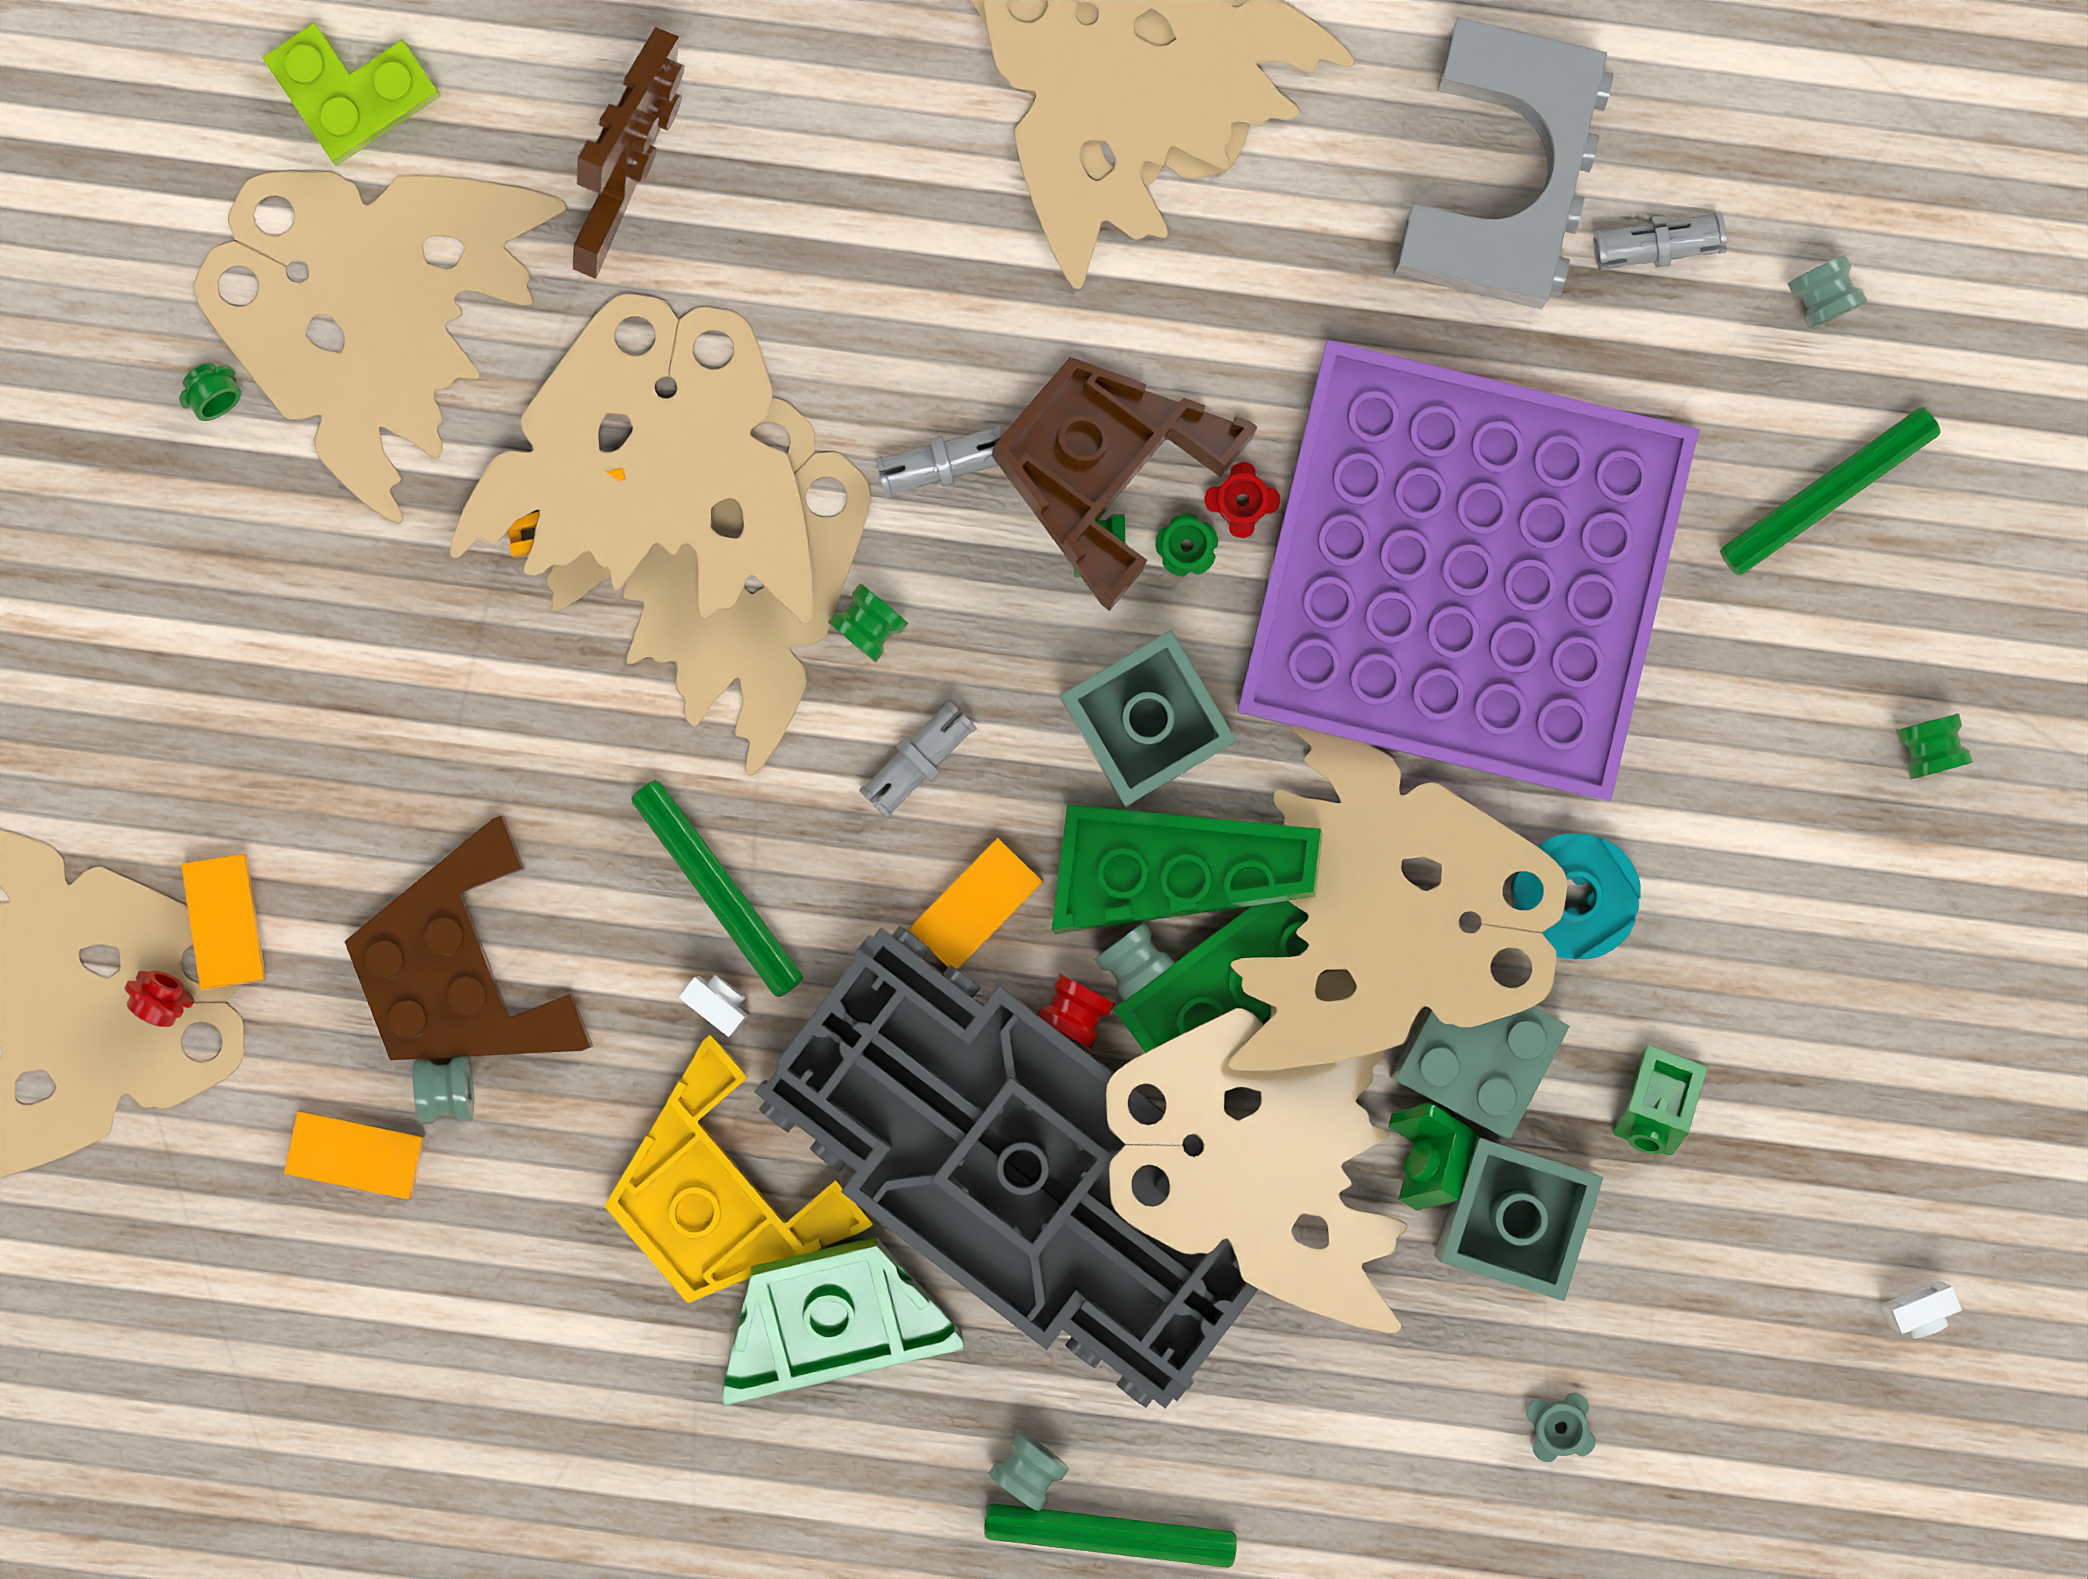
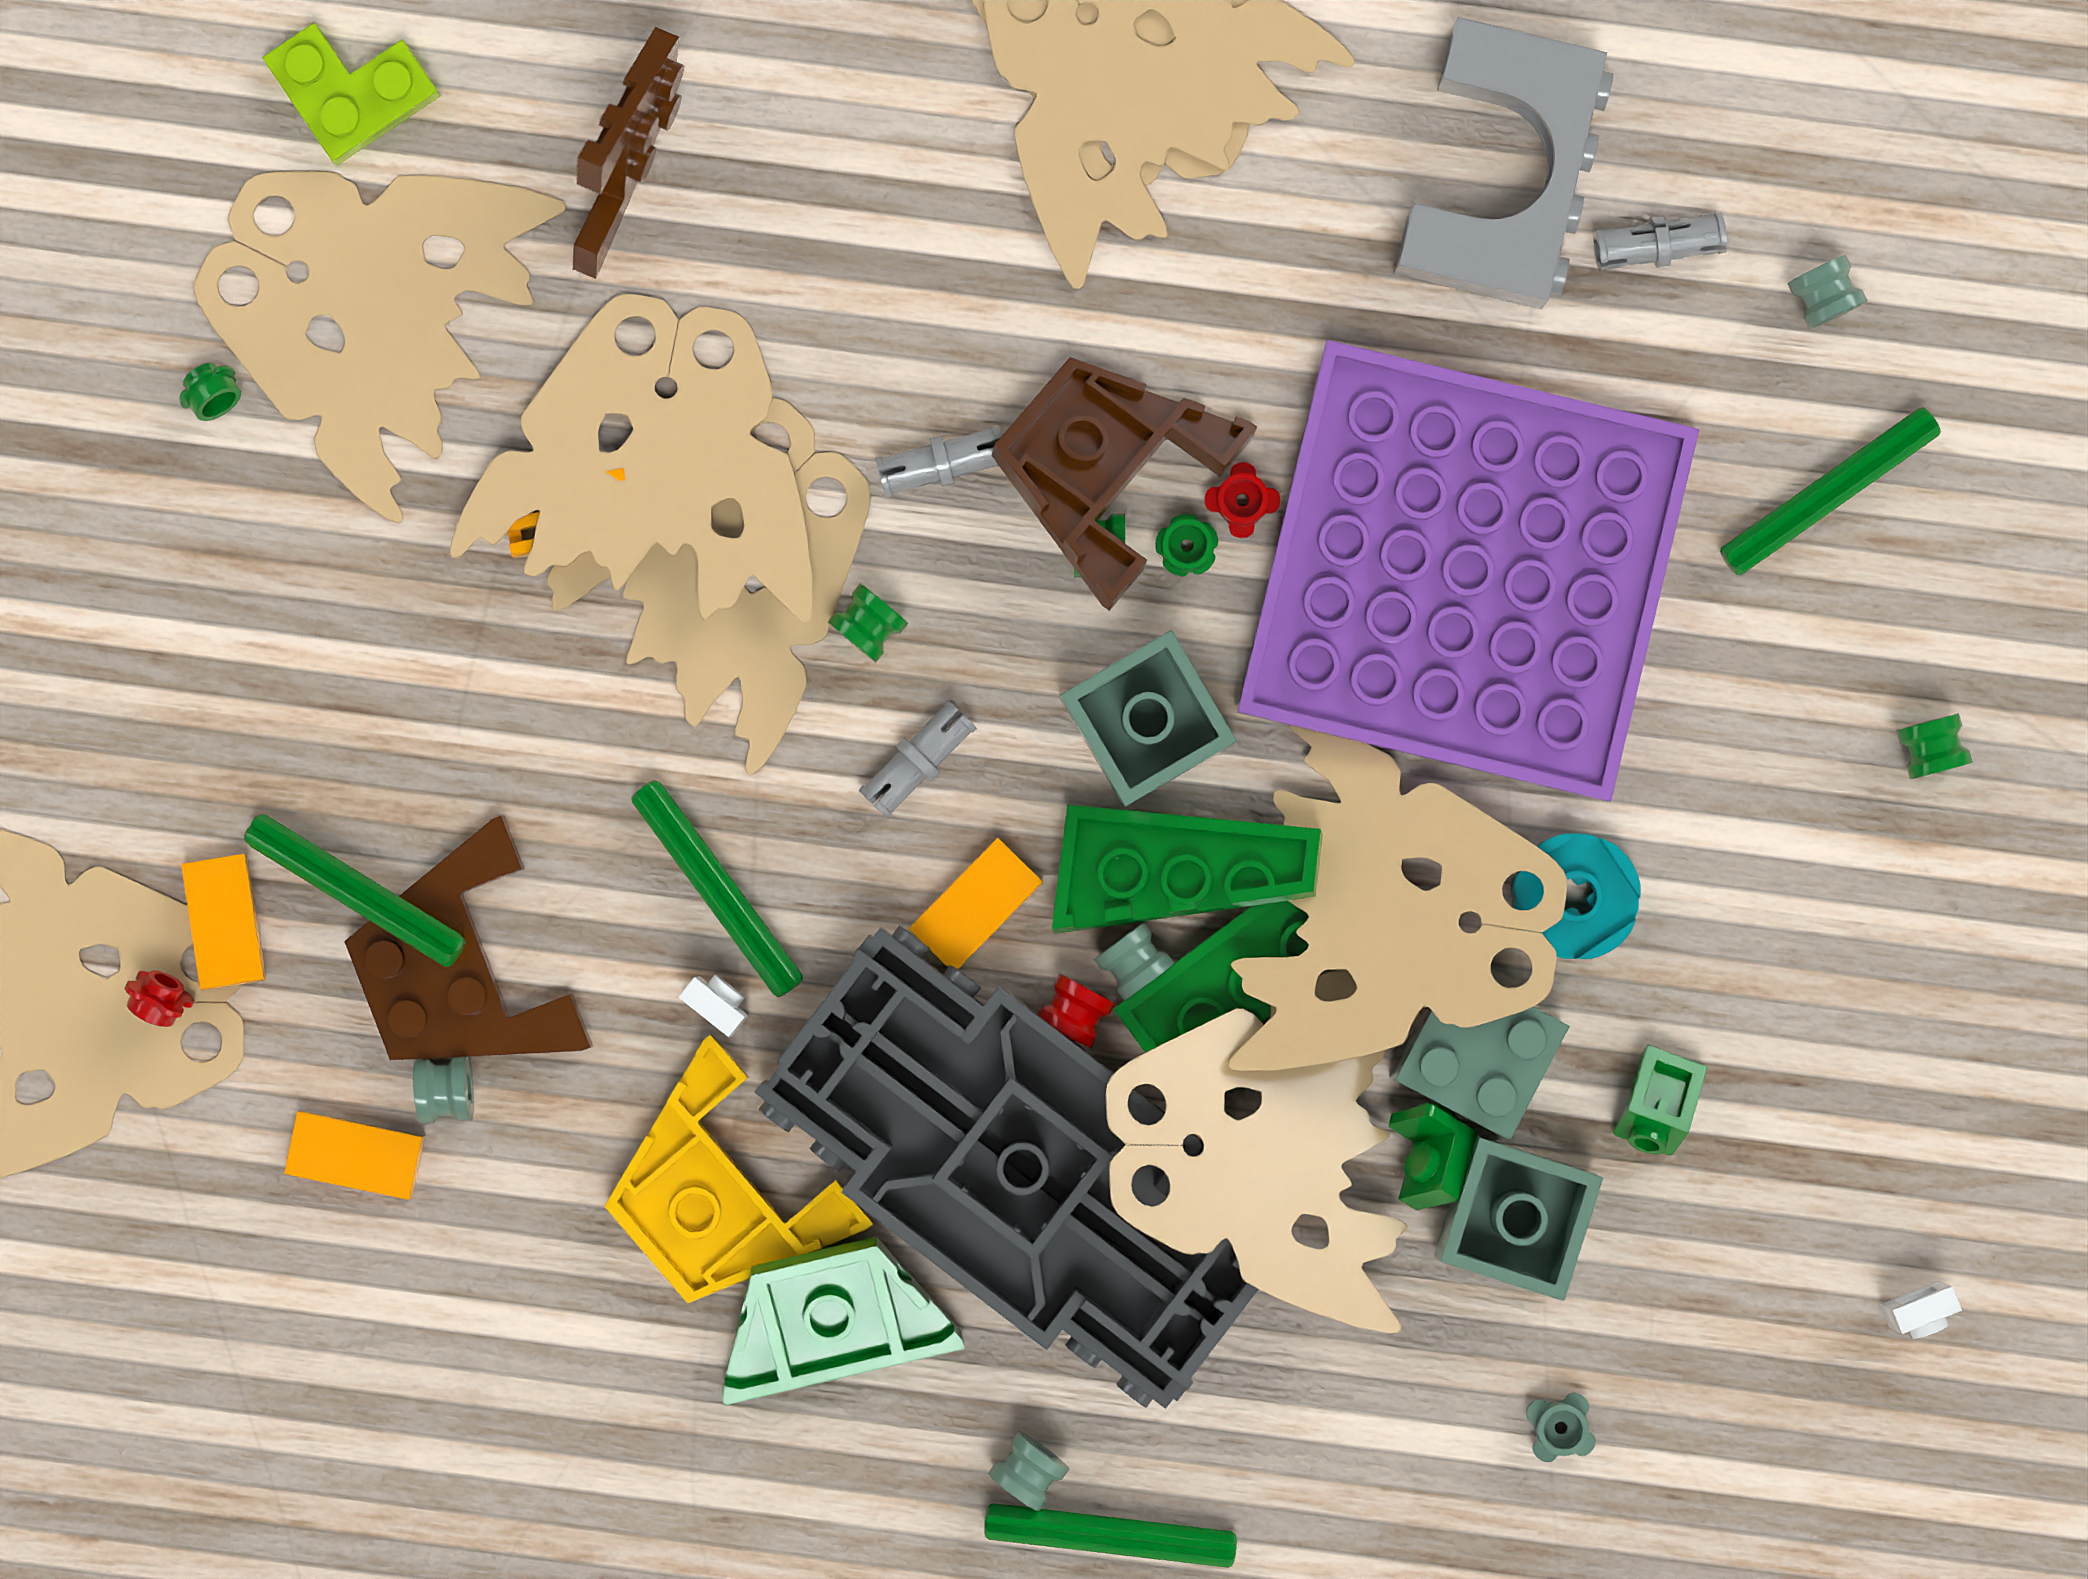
none -> green axle [244,814,466,967]

